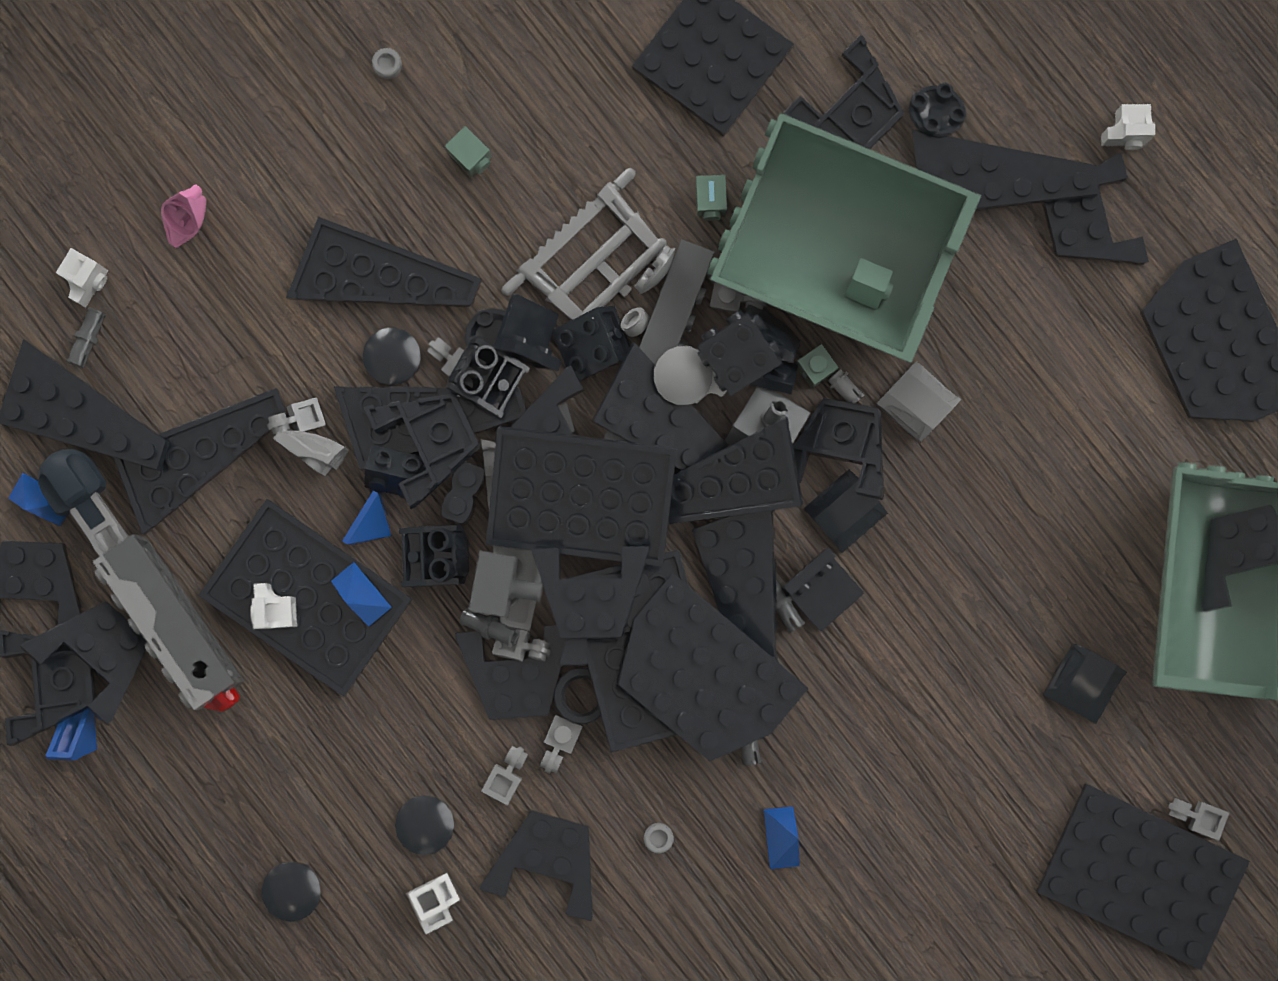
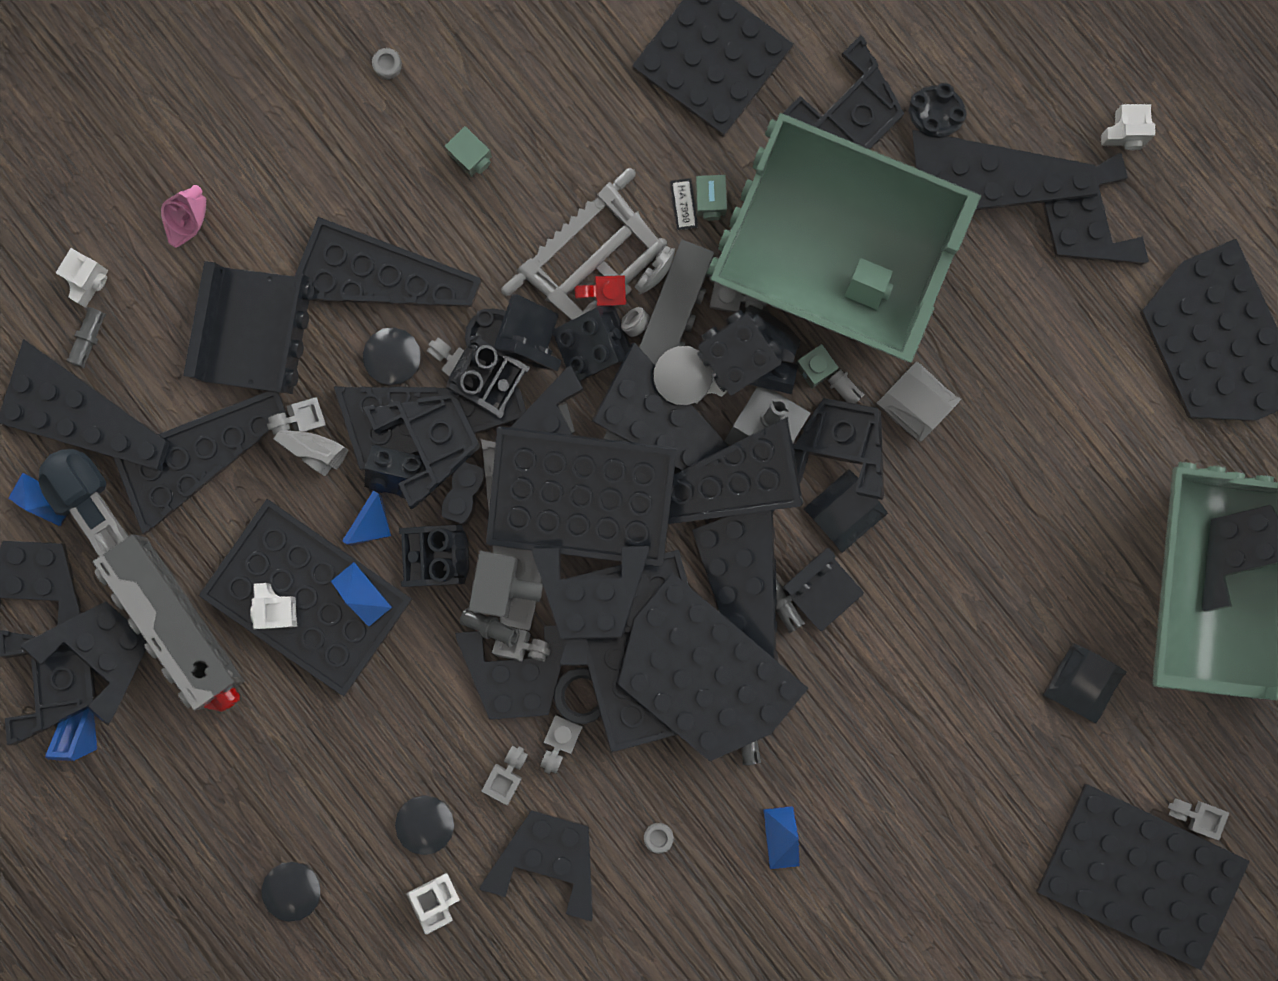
none -> black panel [183,261,314,394]
none -> red plate [575,275,626,306]
none -> sticker [670,178,698,230]

